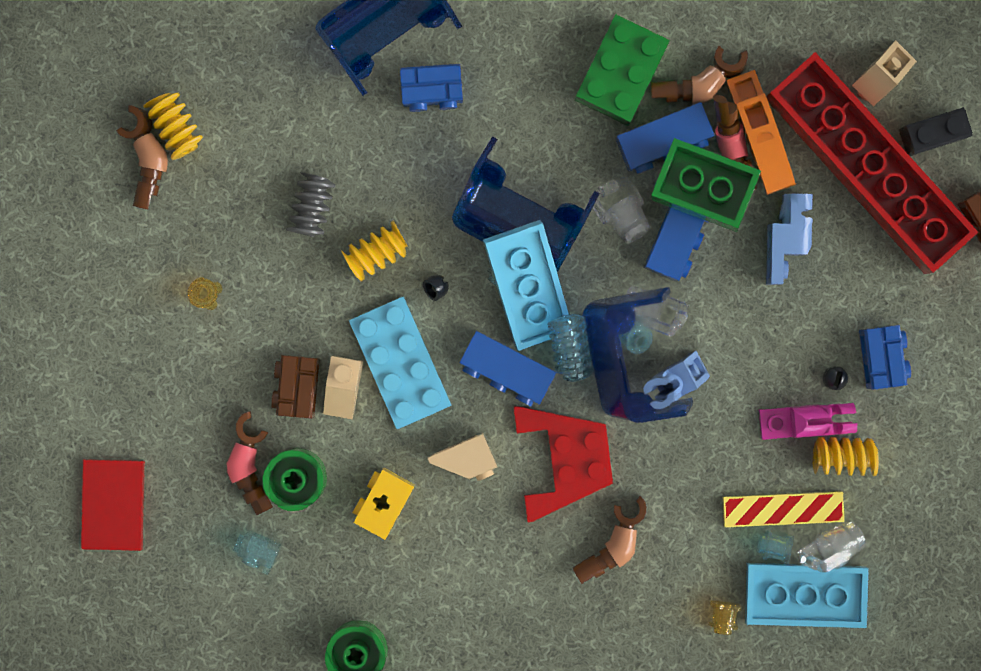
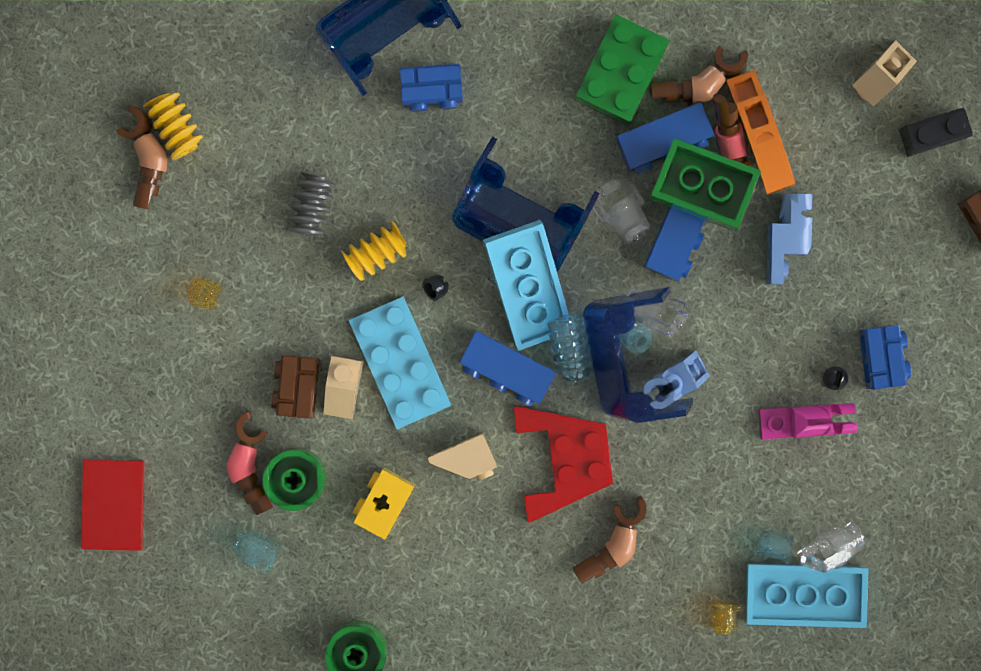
tile [722,491,844,527] -> none
red brick [766,52,978,274] -> none
yellow piece [813,437,879,476] -> none

